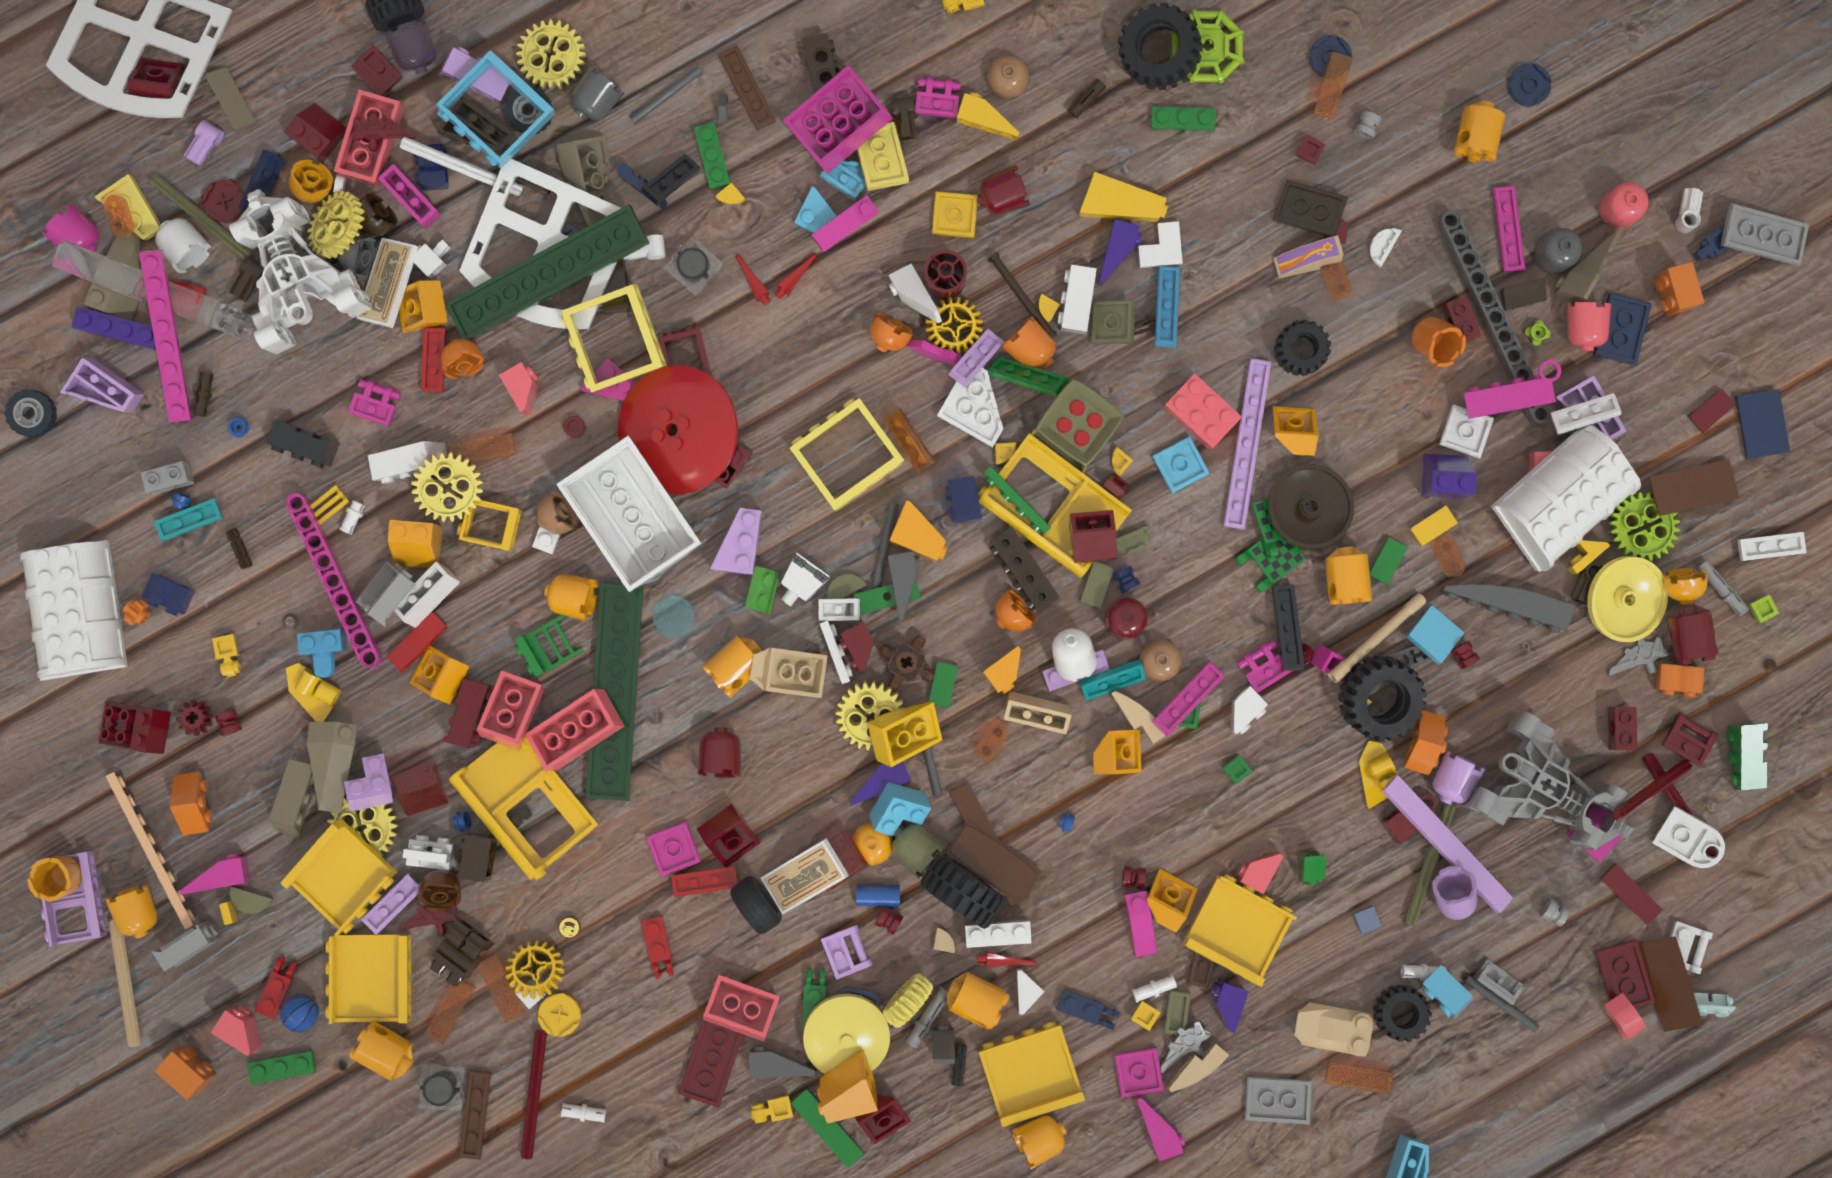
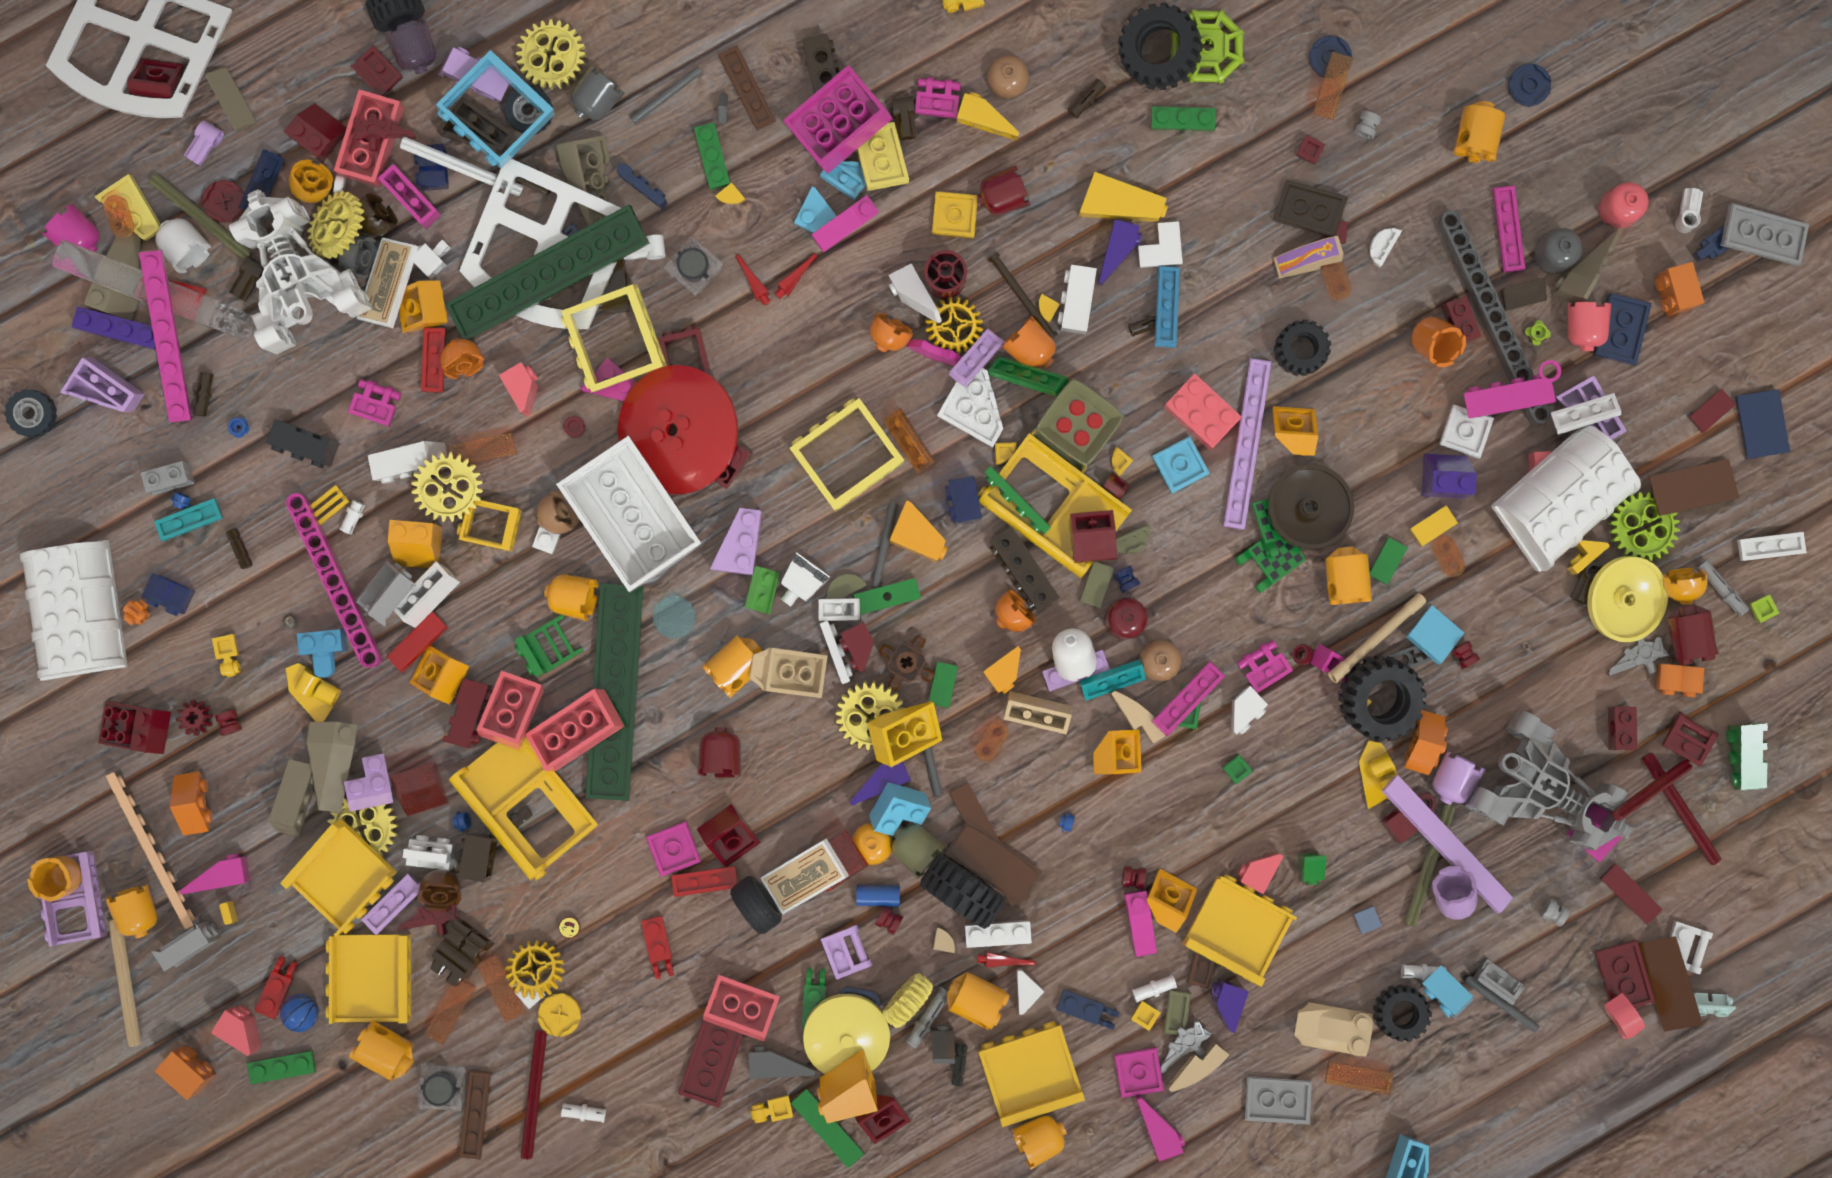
olive tile [230,886,273,914] -> none
black plate [641,154,700,206] -> none
dark grey slope [888,551,921,621] -> none
olive plate [1091,300,1135,345] -> none
black plate [1271,585,1305,671] -> none
dark grey slope [1440,585,1575,633] -> none
white tile [1652,805,1725,868] -> none

